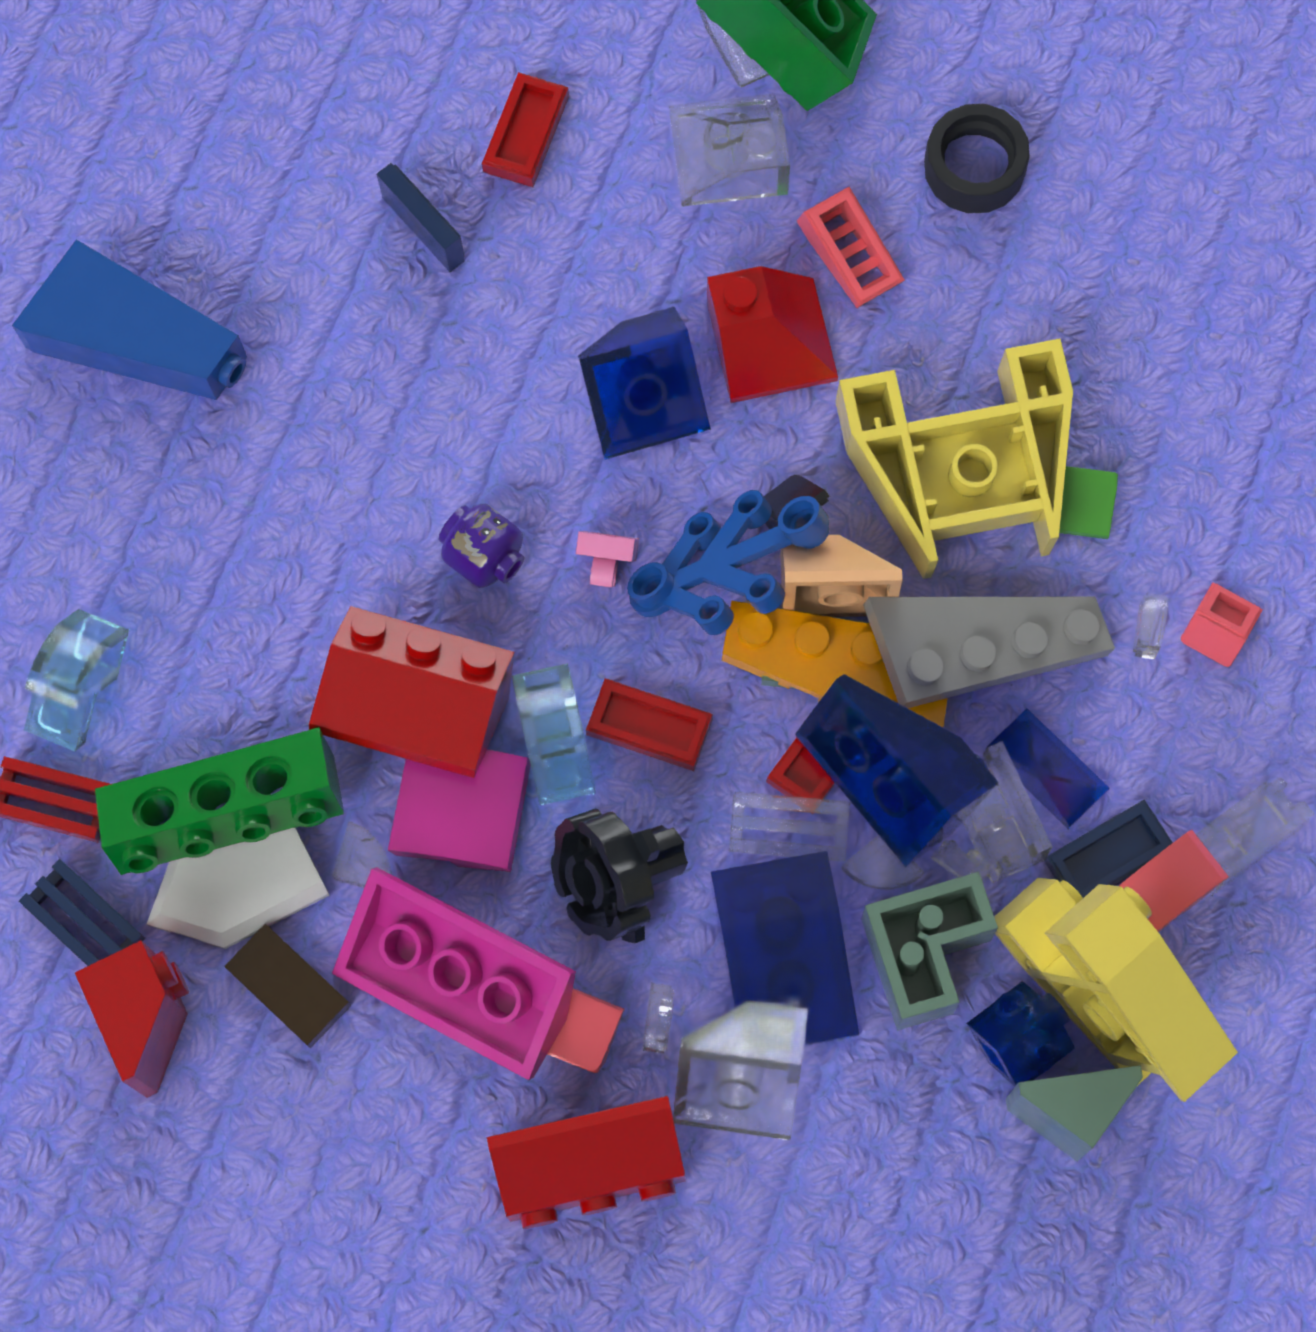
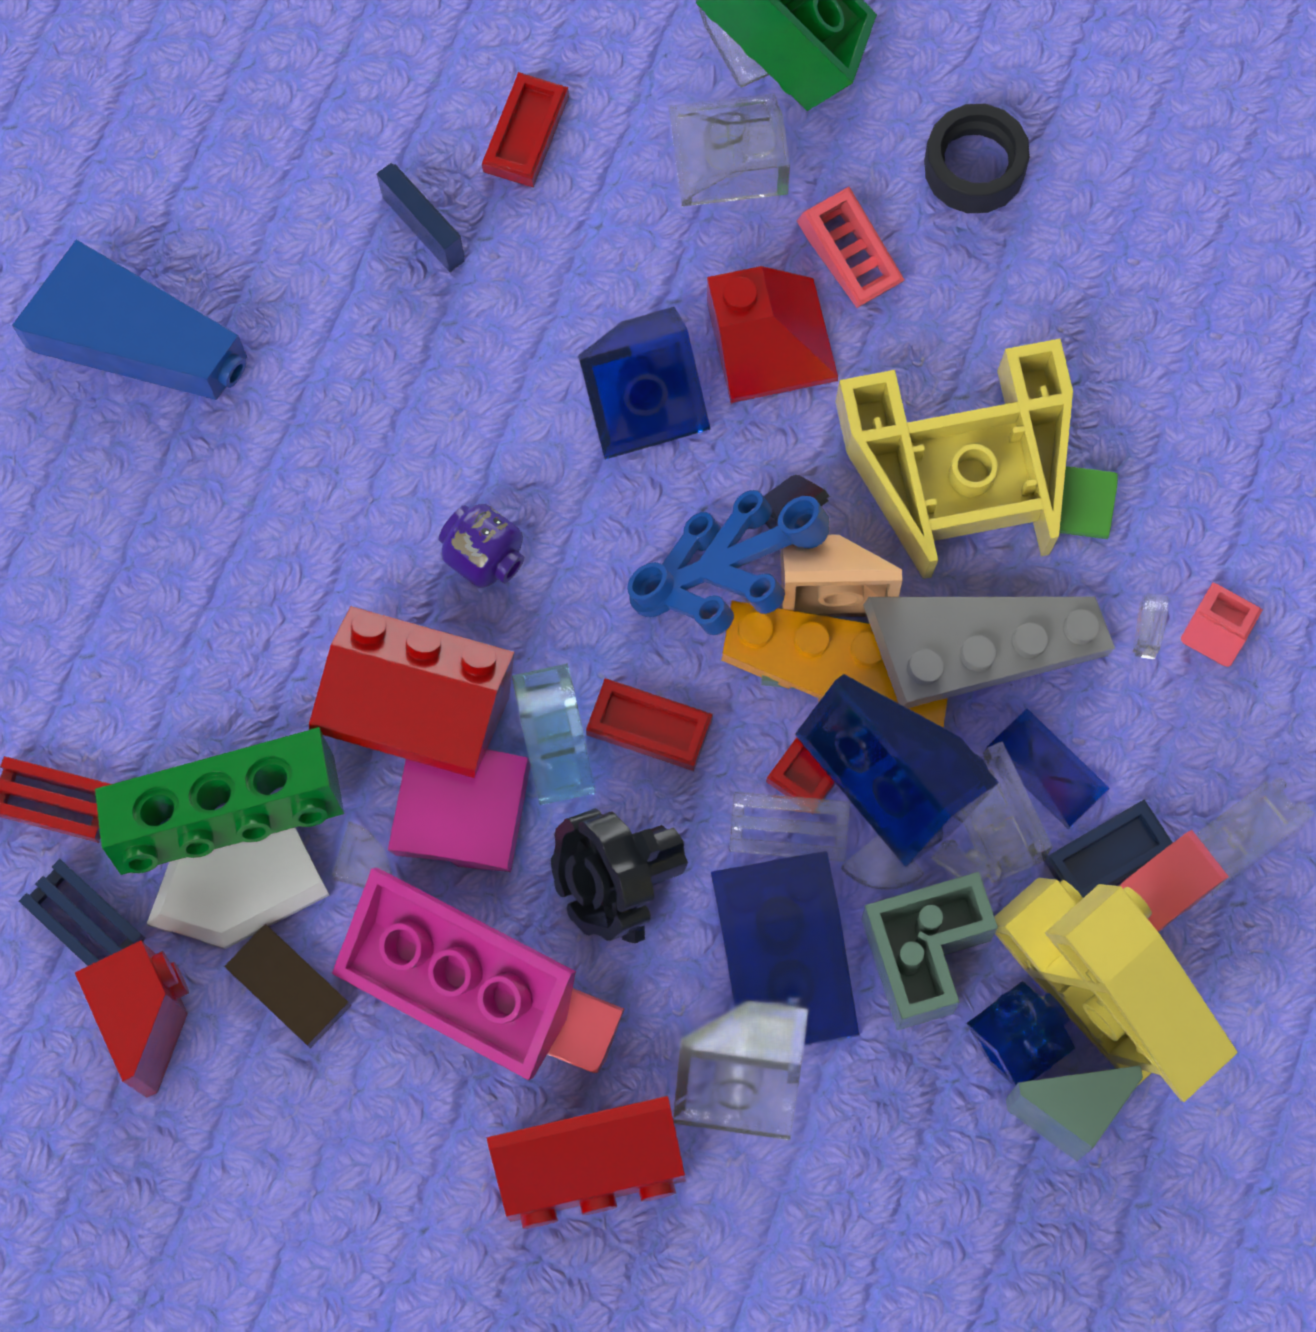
clear light blue brick [24,609,129,752] -> none
bright pink tile [576,531,639,588] -> none
clear tile [643,983,675,1054] -> none

